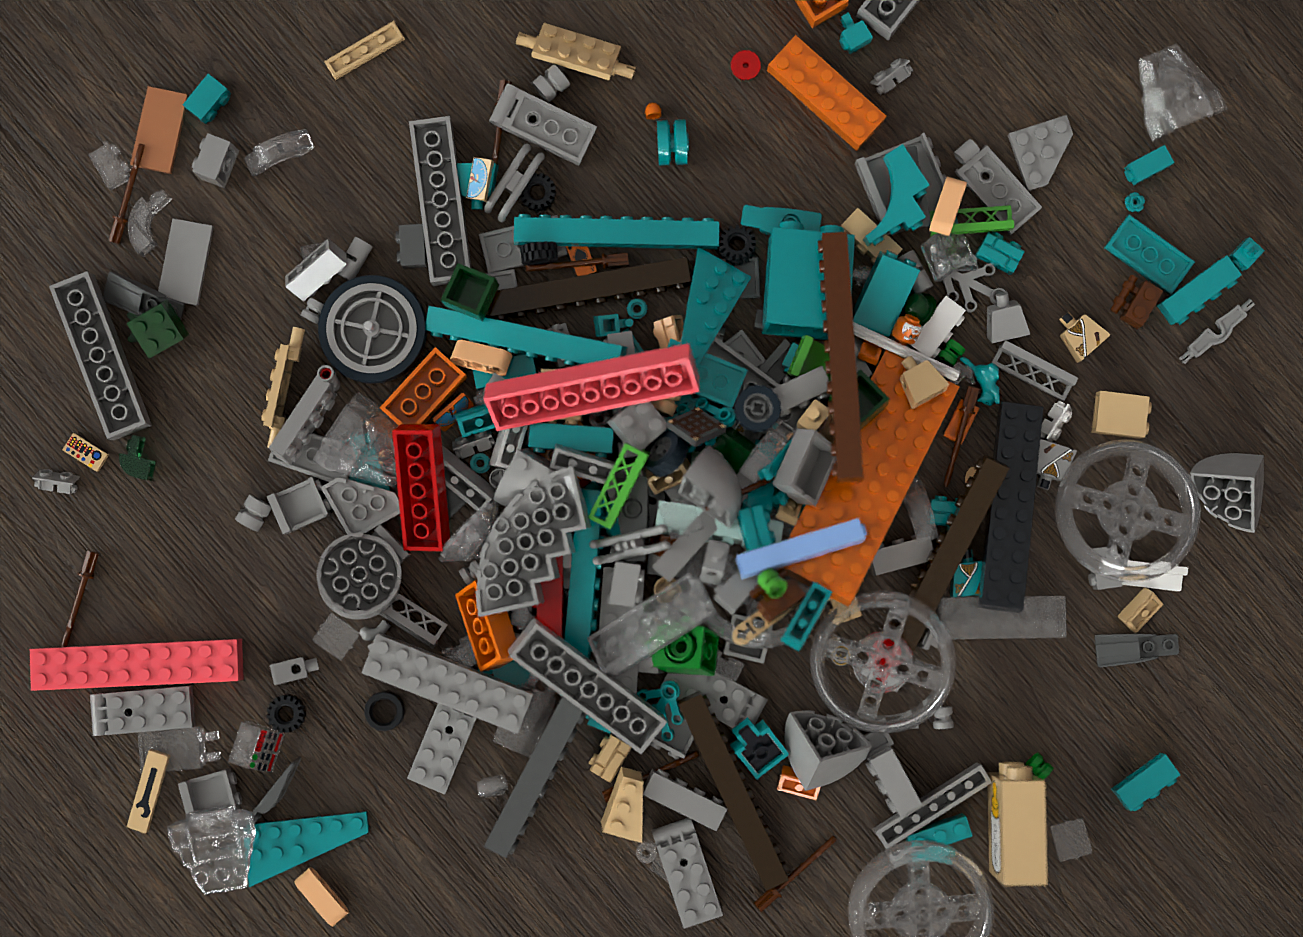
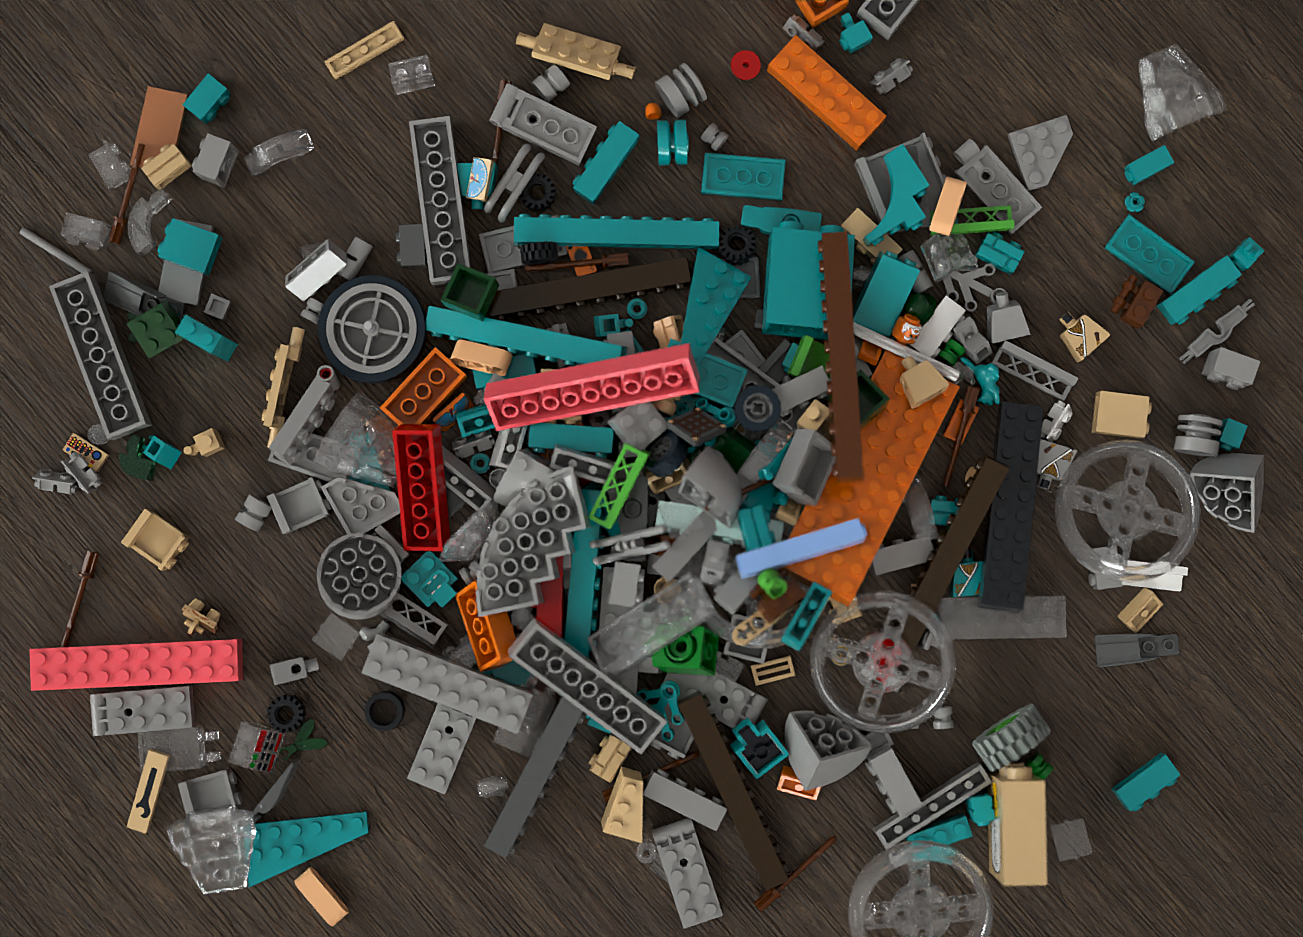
none -> light grey bar [19,227,92,273]
none -> clear brick [61,212,111,251]
none -> light grey hinge [61,451,102,494]
none -> clear tile [88,424,109,445]
none -> tan panel [121,509,190,571]
none -> tan brick [141,143,192,190]
none -> teal brick [142,435,182,469]
none -> teal brick [158,218,223,276]
none -> teal brick [175,315,238,362]
none -> tan hips [182,598,221,635]
none -> tan brick [184,428,225,457]
none -> light grey tile [204,293,232,320]
none -> dark green piece [279,719,328,760]
none -> clear bracket [388,54,435,95]
none -> teal piece [401,551,459,608]
none -> teal brick [573,121,640,205]
none -> light grey wheel [655,63,707,118]
none -> light grey wheel [700,123,729,151]
none -> teal tile [701,153,786,201]
none -> tan tile [750,655,796,686]
none -> light grey hinge [783,14,825,52]
none -> light grey brick [953,316,993,365]
none -> teal brick [965,791,995,826]
none -> light grey wheel [972,703,1051,771]
none -> light grey wheel [1173,414,1223,457]
none -> light grey brick [1201,347,1260,390]
none -> teal brick [1215,418,1247,451]

